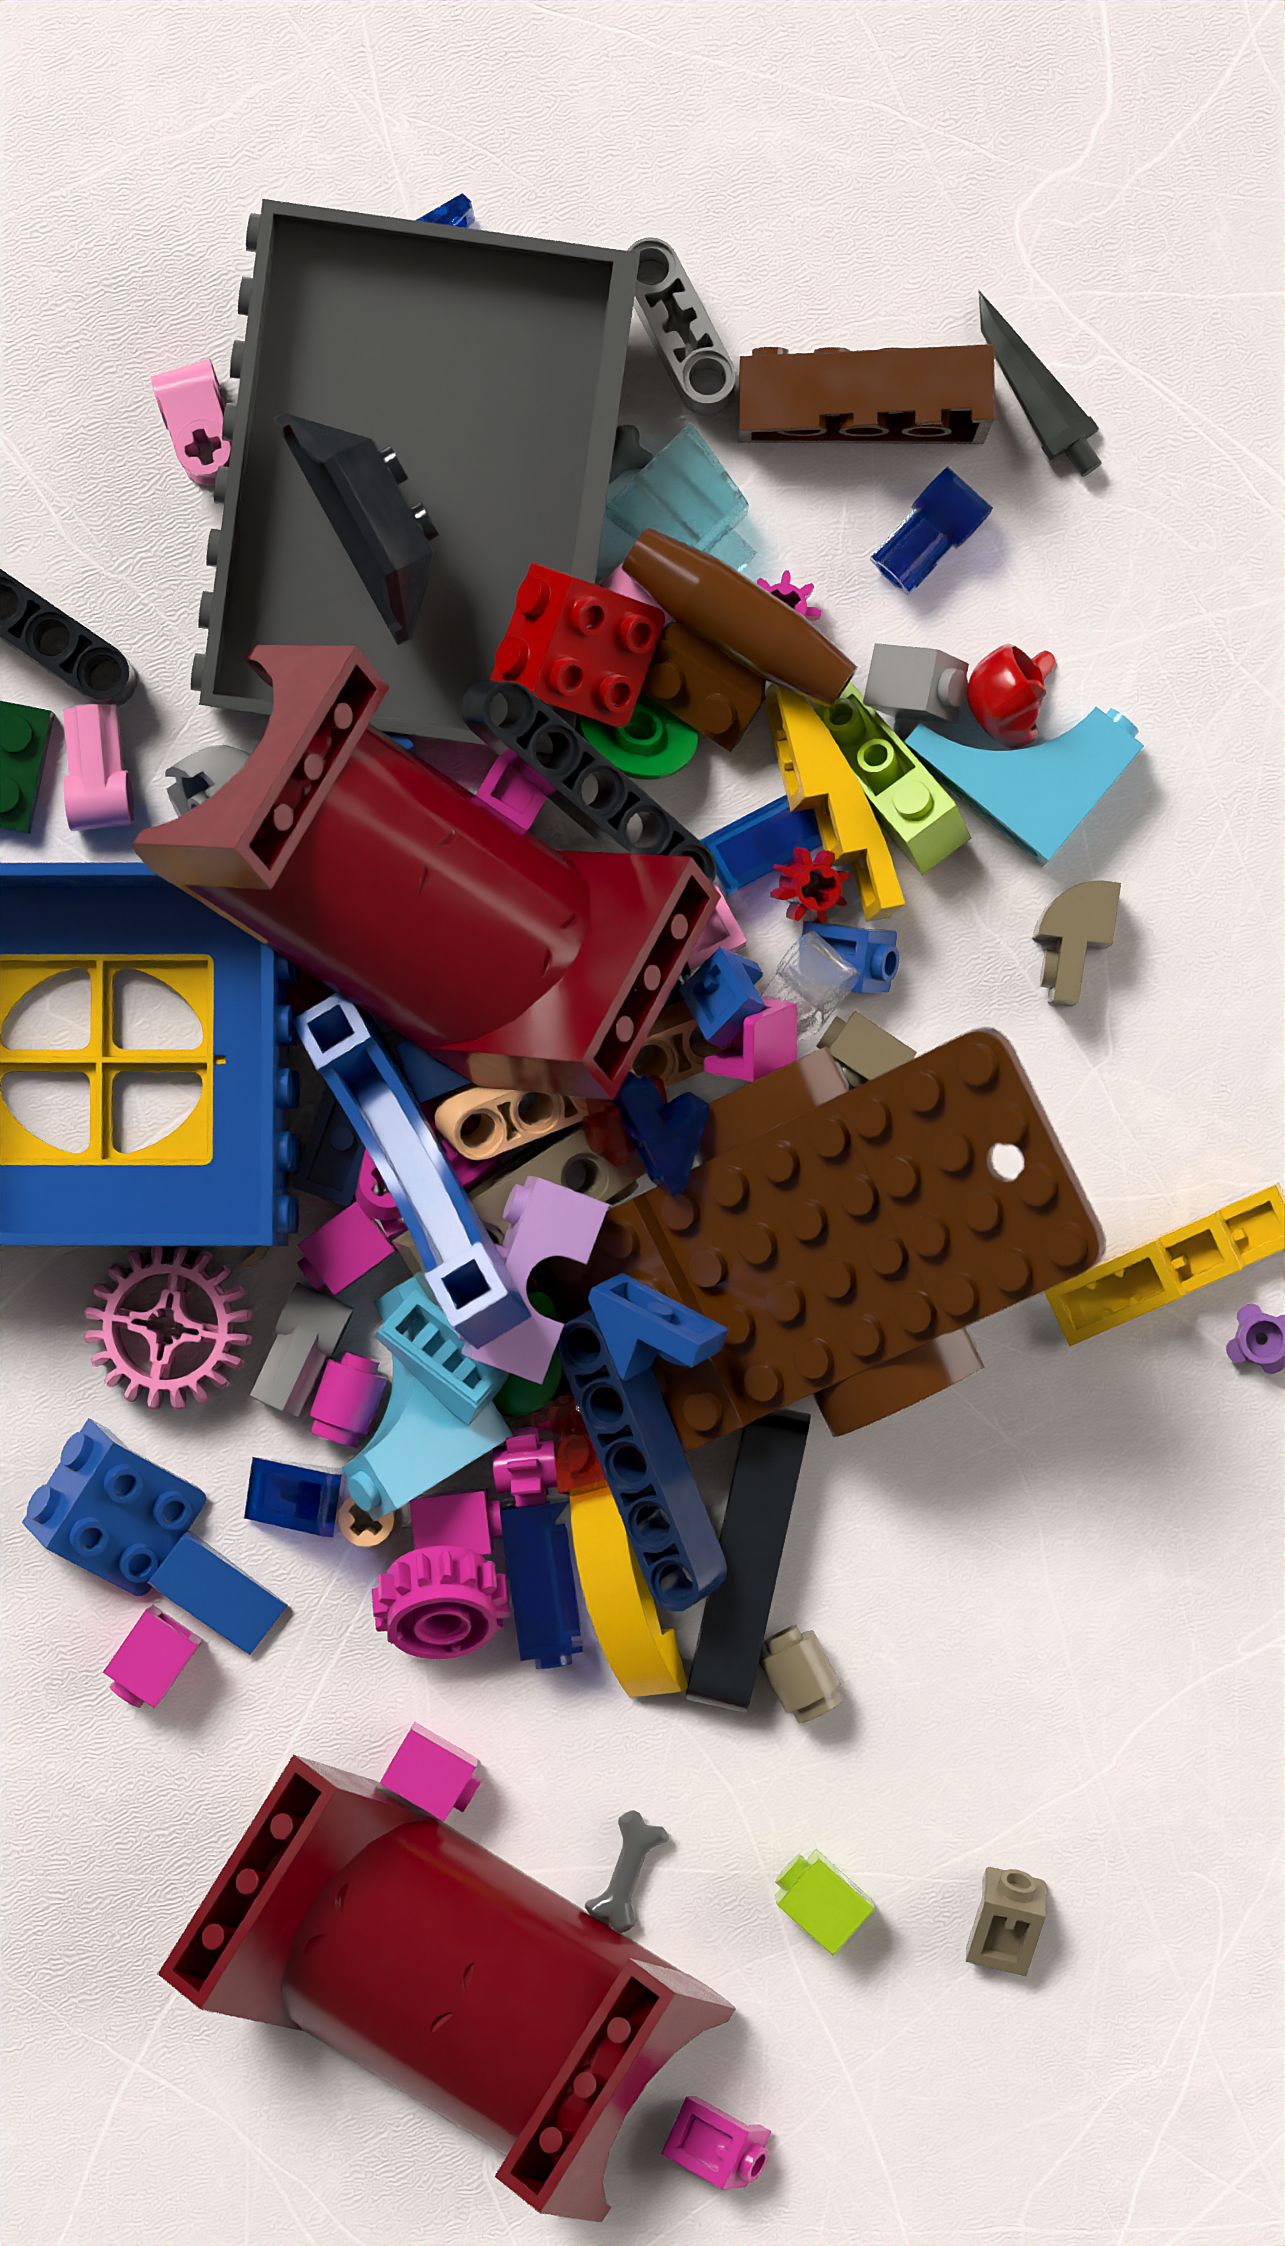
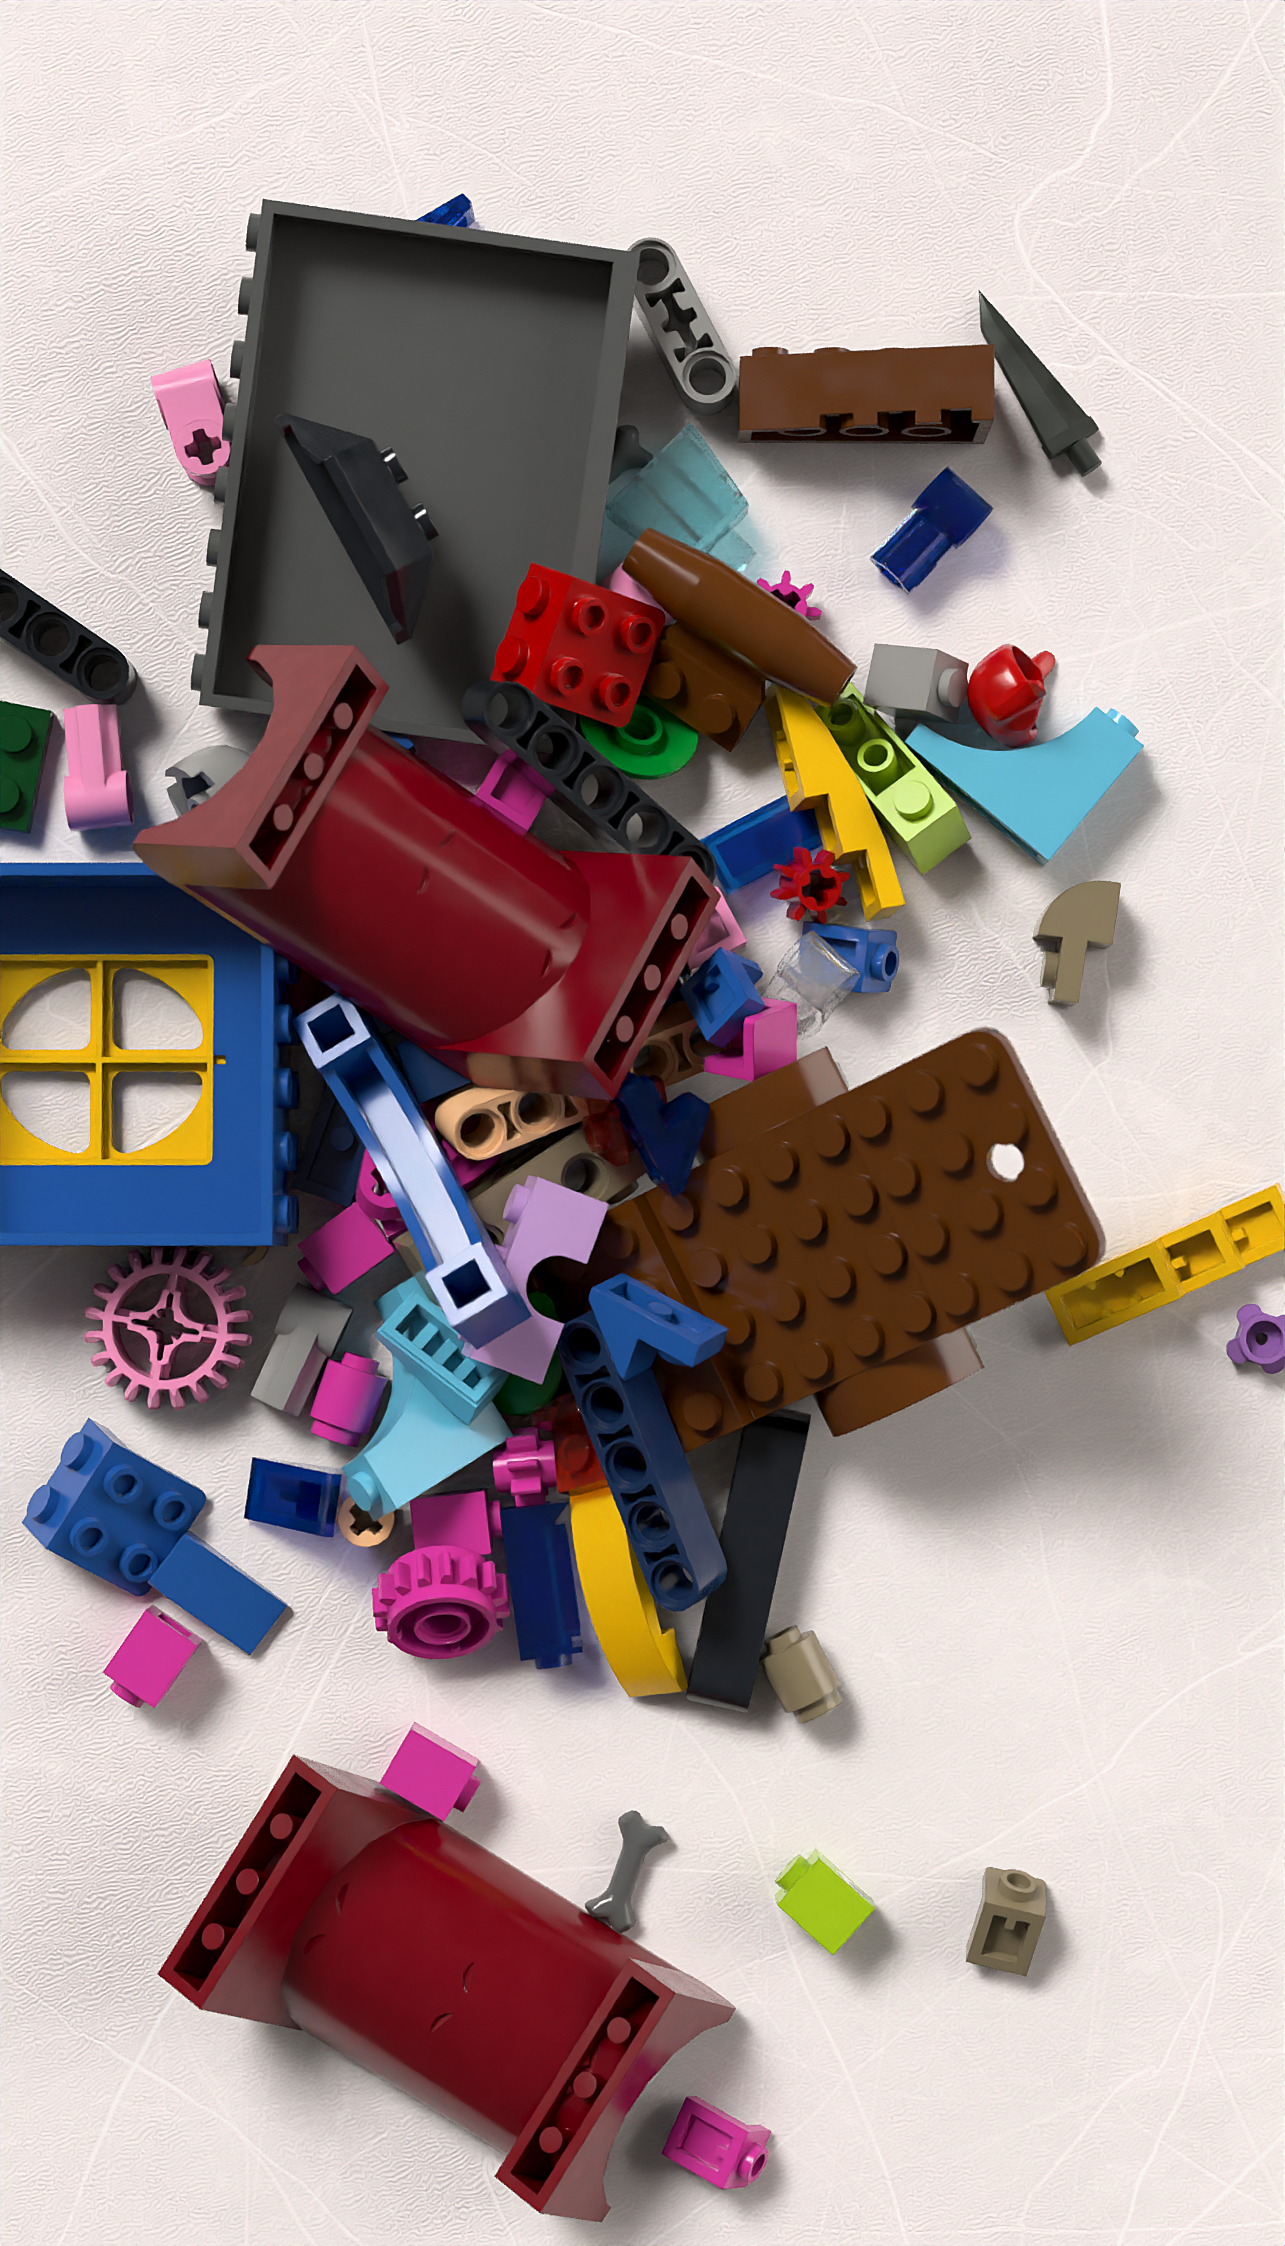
dark tan brick [816,1011,917,1088] -> none

